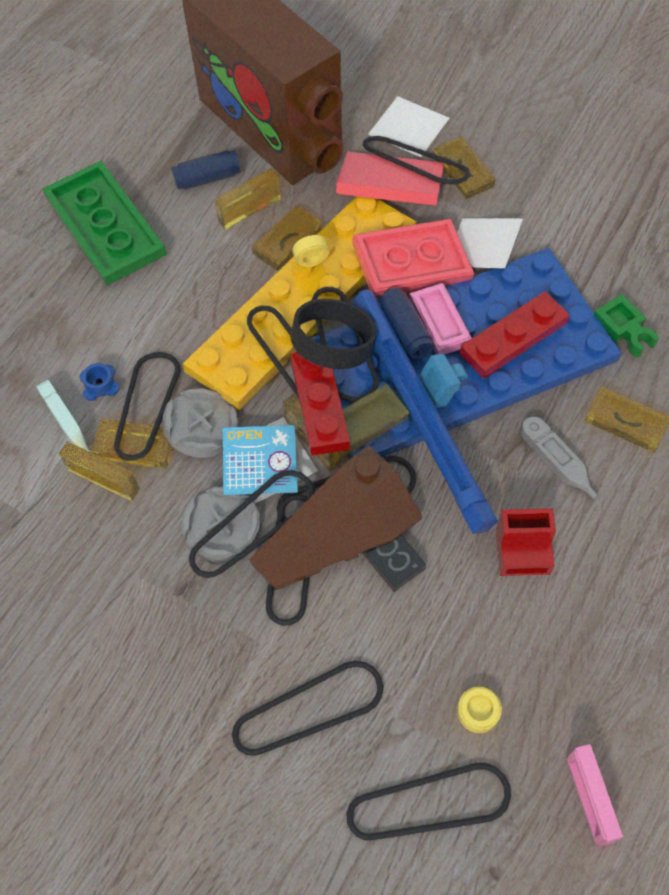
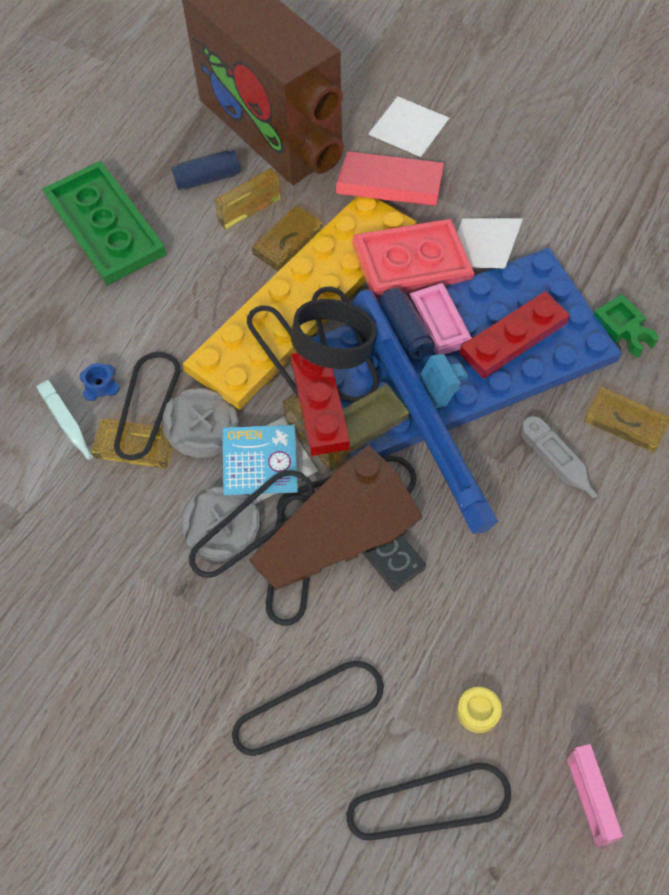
clear yellow tile [58,441,140,501] -> none
light yellow tile [292,235,330,267] -> none
black piece [363,136,470,185] -> none
clear yellow tile [433,136,496,199] -> none
red piece [496,508,556,576] -> none

